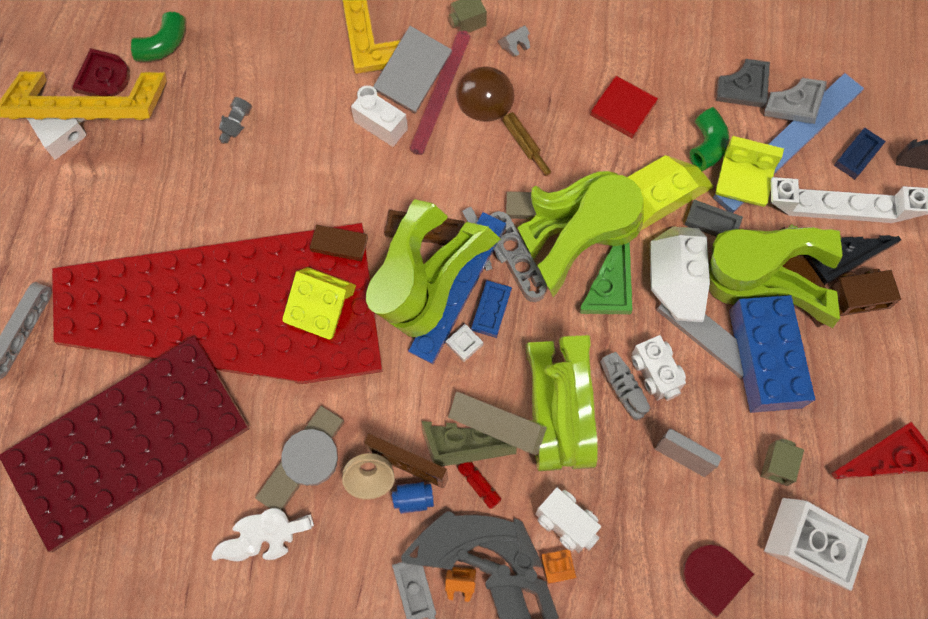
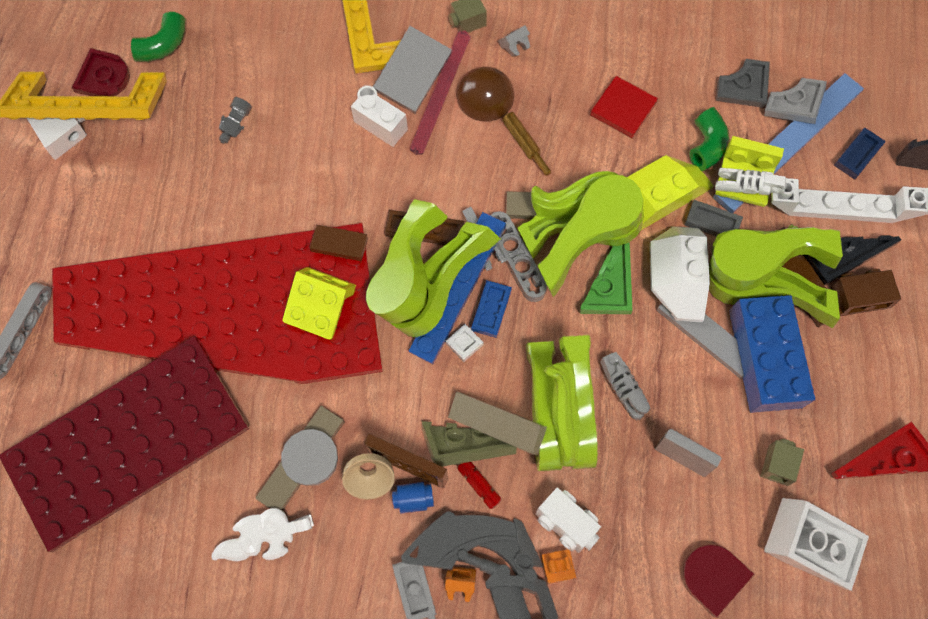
white brick [631,335,686,401] -> none
none -> white hinge [715,168,786,195]

